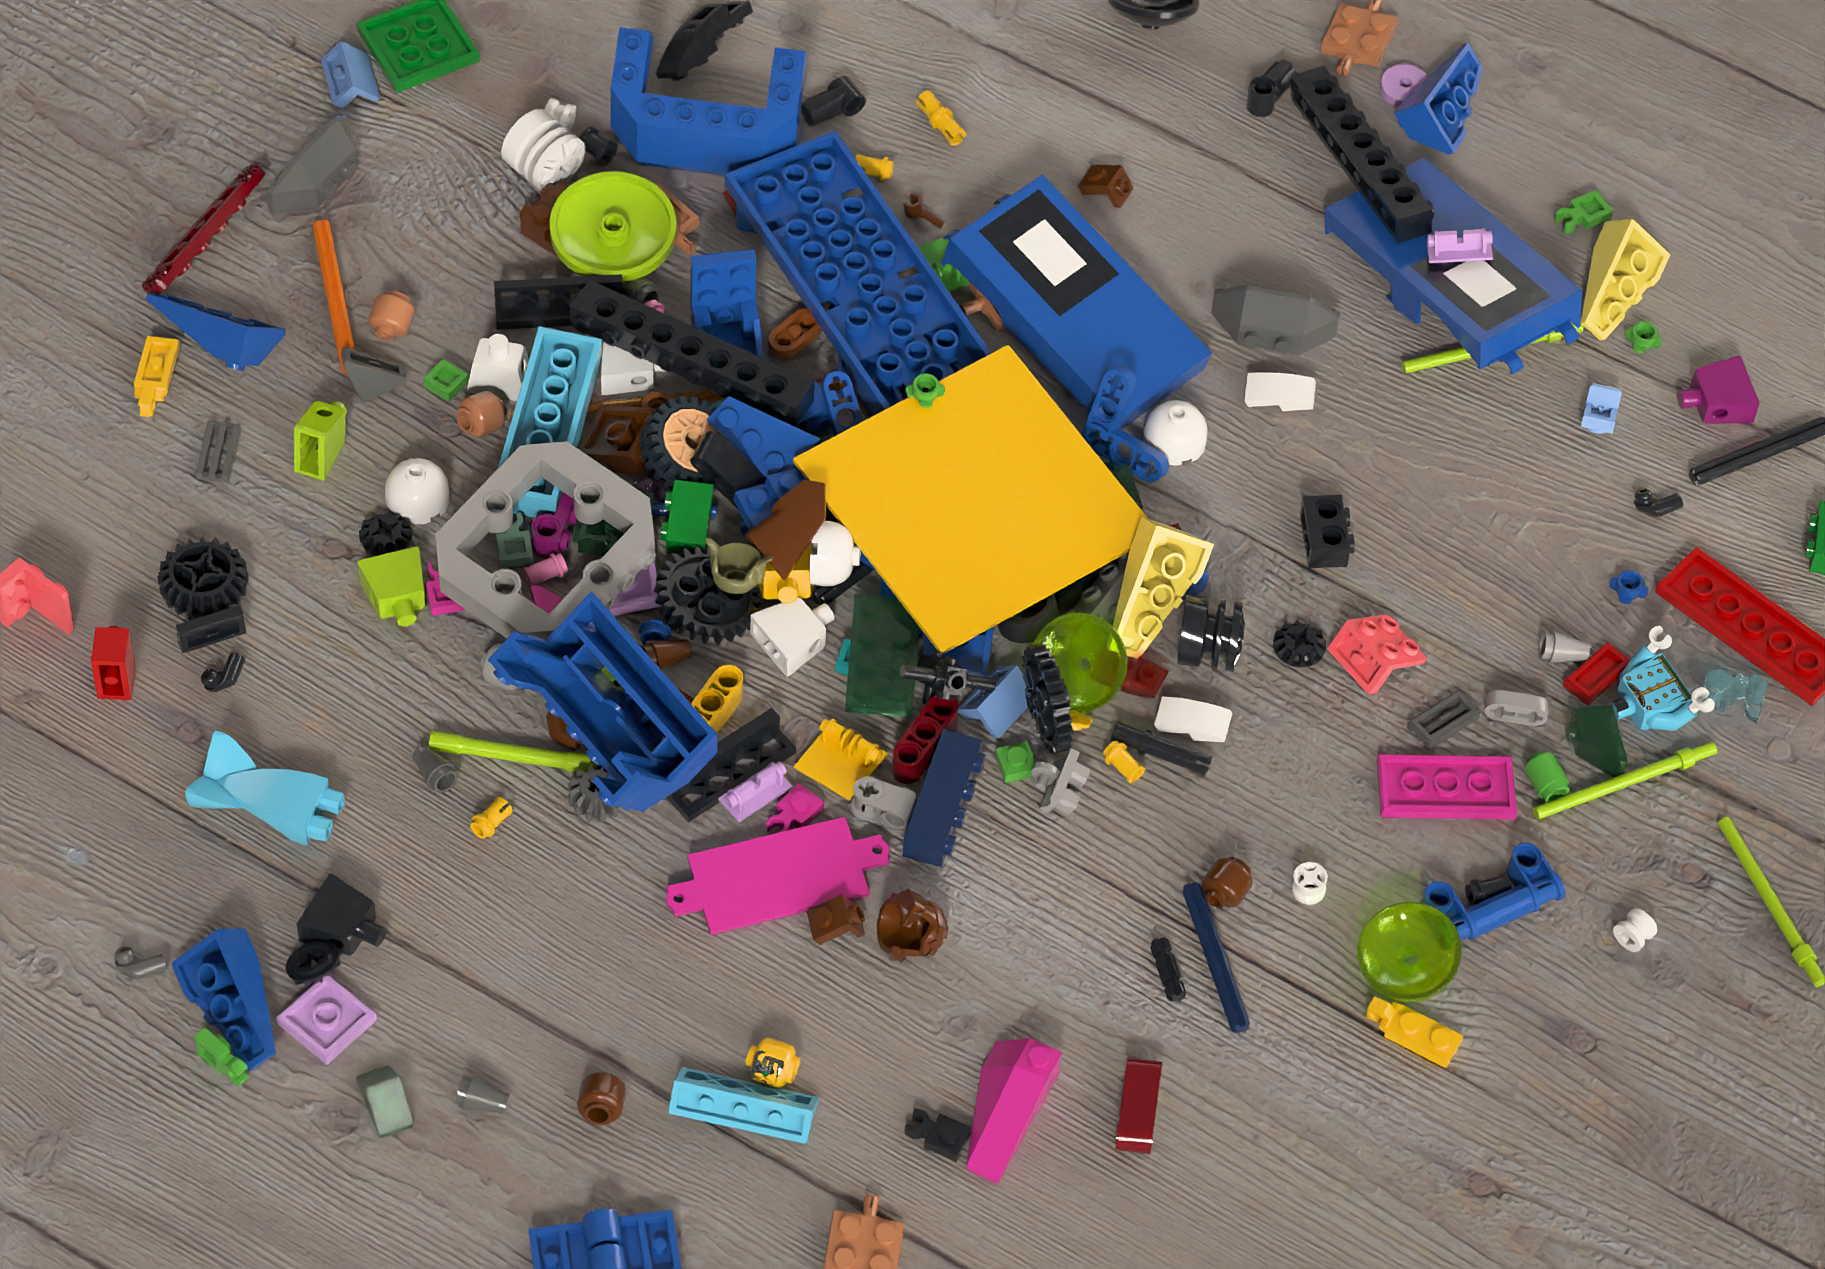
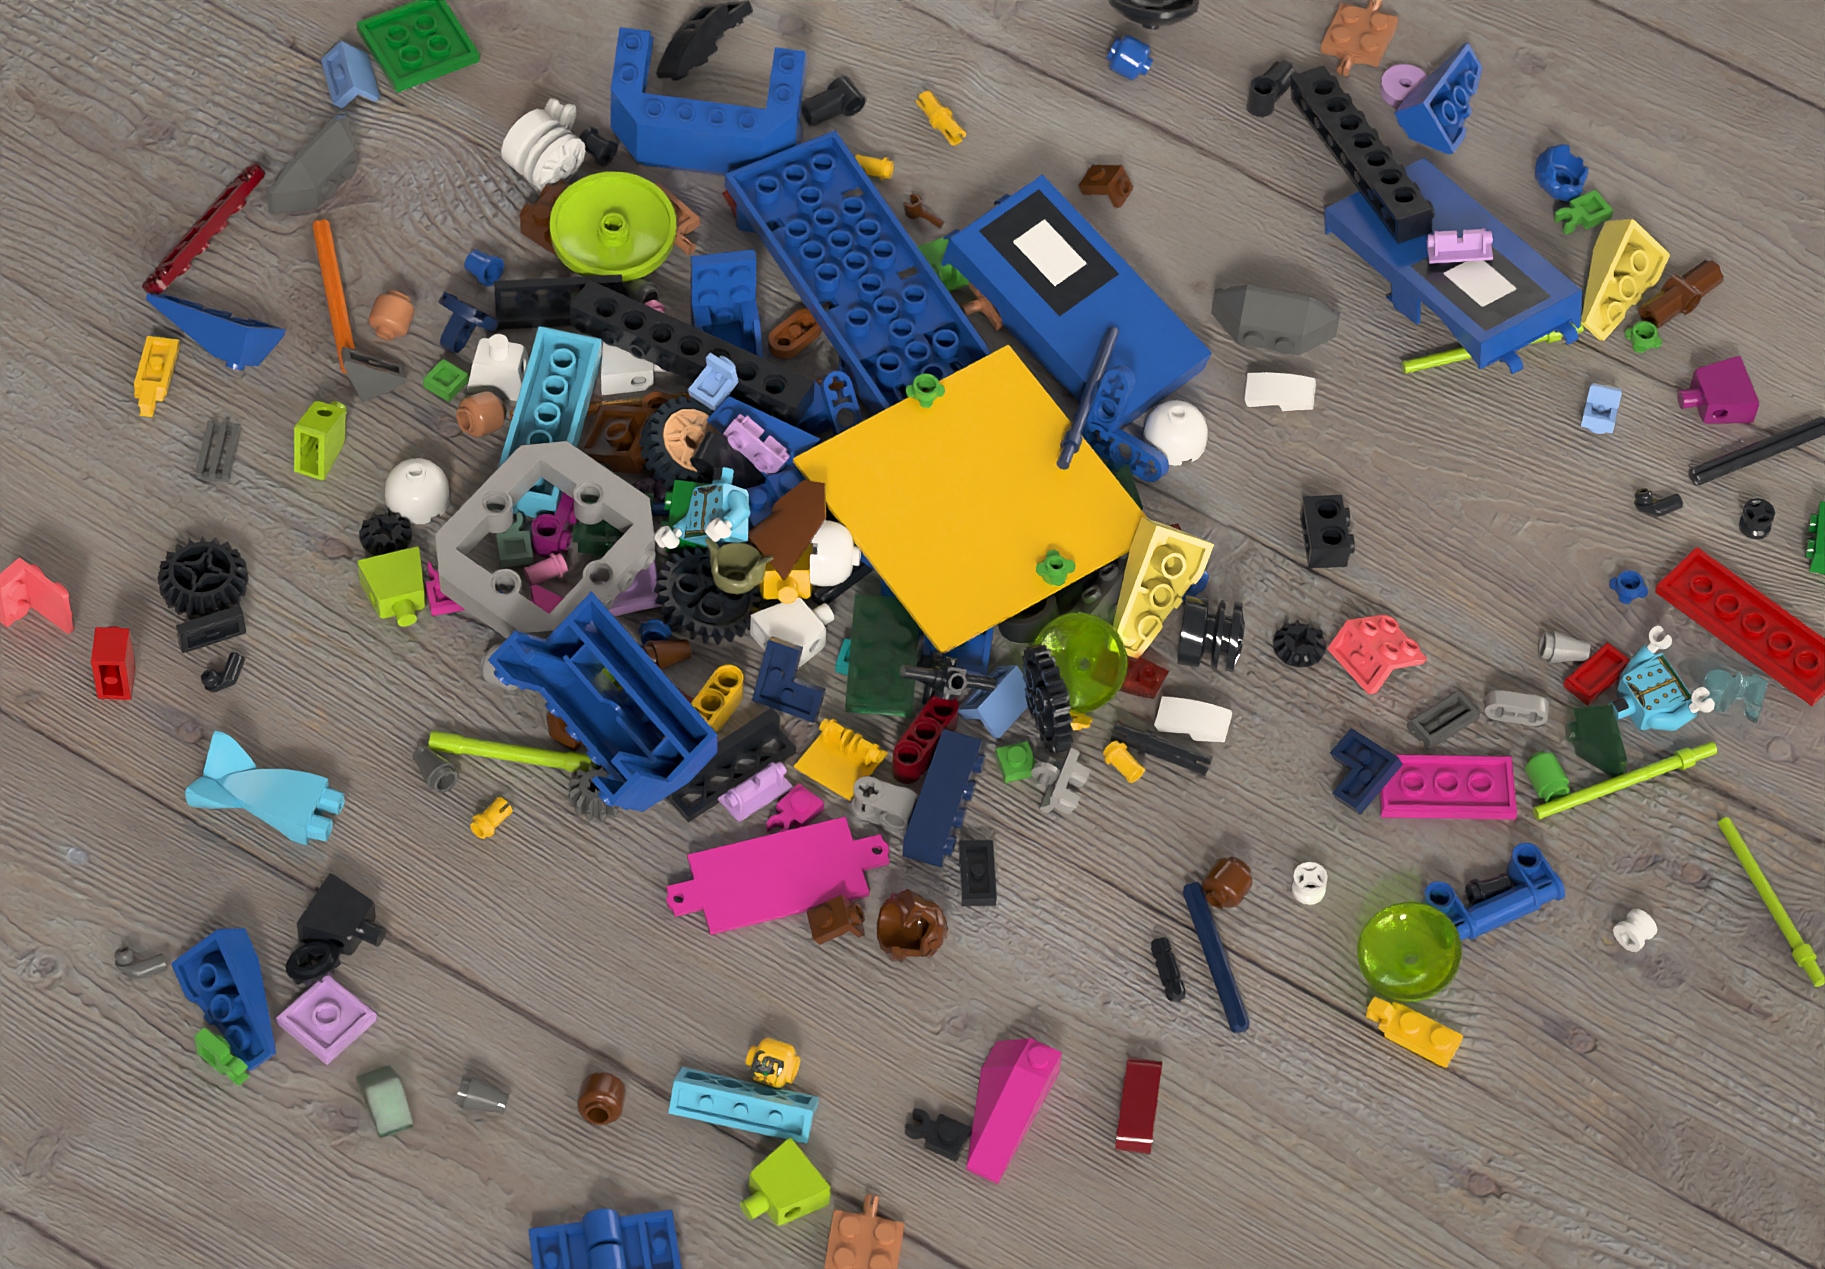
none -> dark blue tile [438,291,500,354]
none -> blue piece [465,250,504,287]
none -> medium azure torso [654,467,751,549]
none -> light blue bracket [688,353,738,411]
none -> lavender hinge [722,414,790,475]
none -> lime torso [739,1138,831,1226]
none -> dark blue plate [752,636,826,723]
none -> black plate [958,840,997,906]
none -> bright green plate [1036,550,1076,586]
none -> dark blue bar [1056,327,1119,470]
none -> blue head [1106,35,1153,80]
none -> dark blue plate [1330,728,1403,815]
none -> blue hair [1534,144,1588,201]
none -> reddish brown piece [1638,260,1724,329]
none -> black wheel [1739,498,1776,540]

